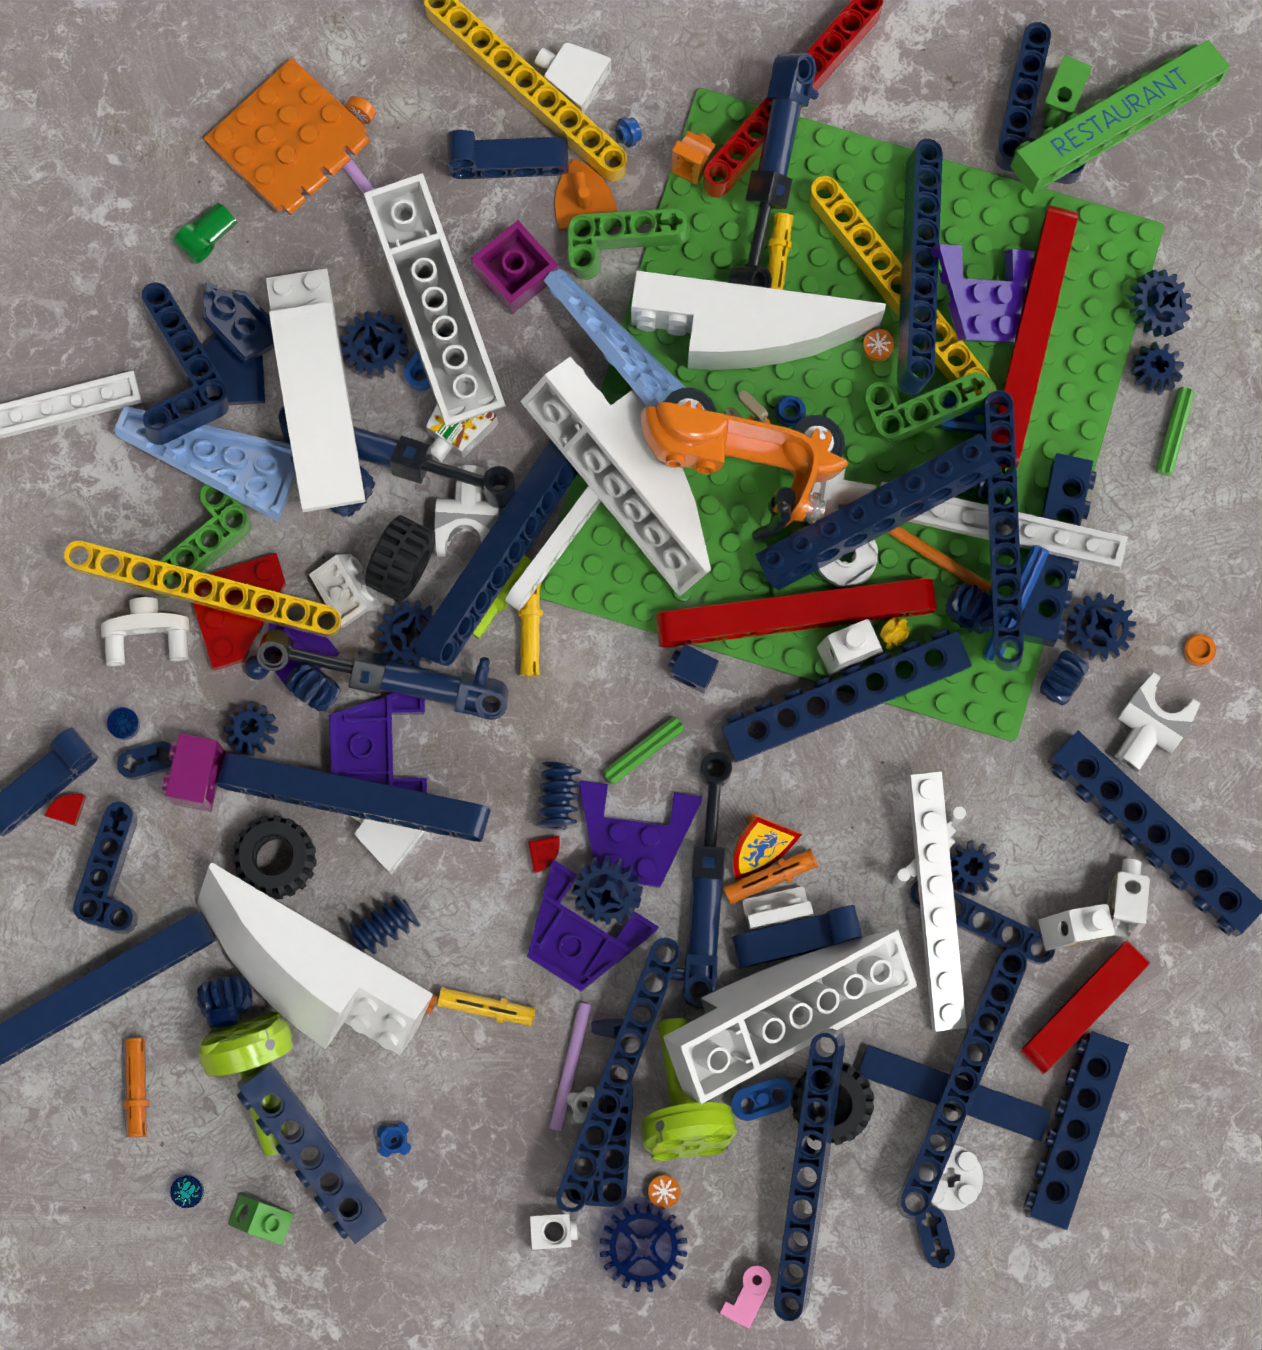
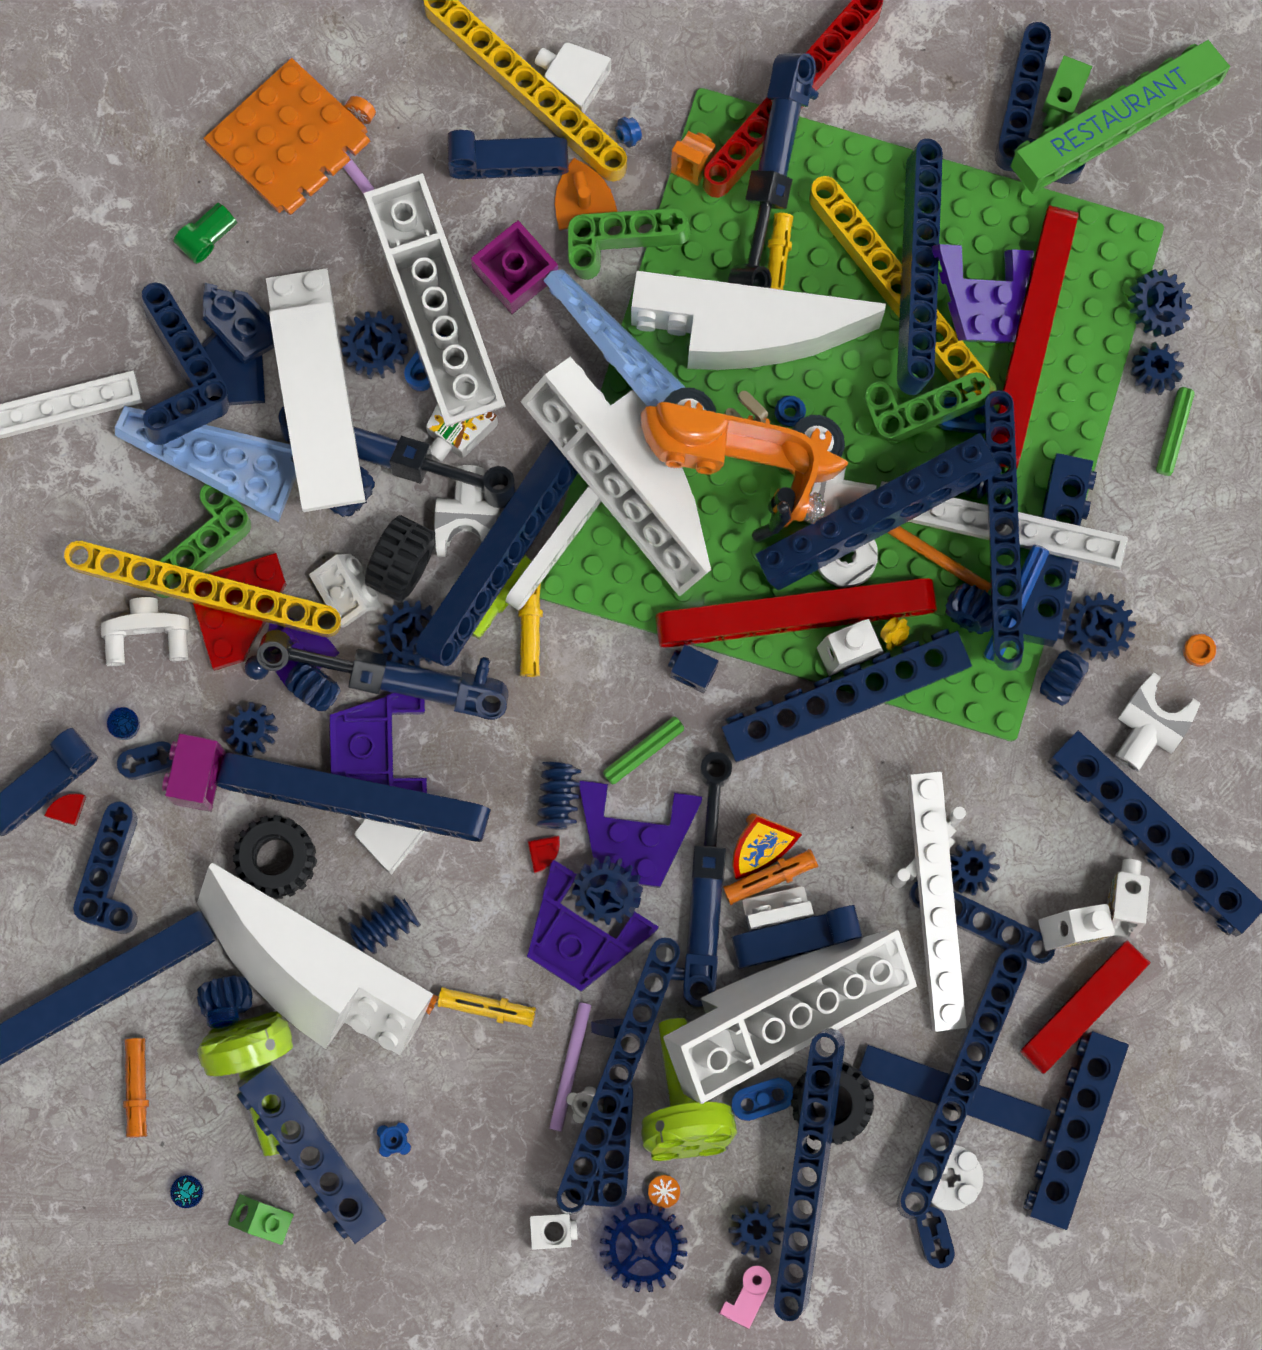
orange tile [863,329,894,362] -> none
none -> dark blue gear [728,1201,784,1258]

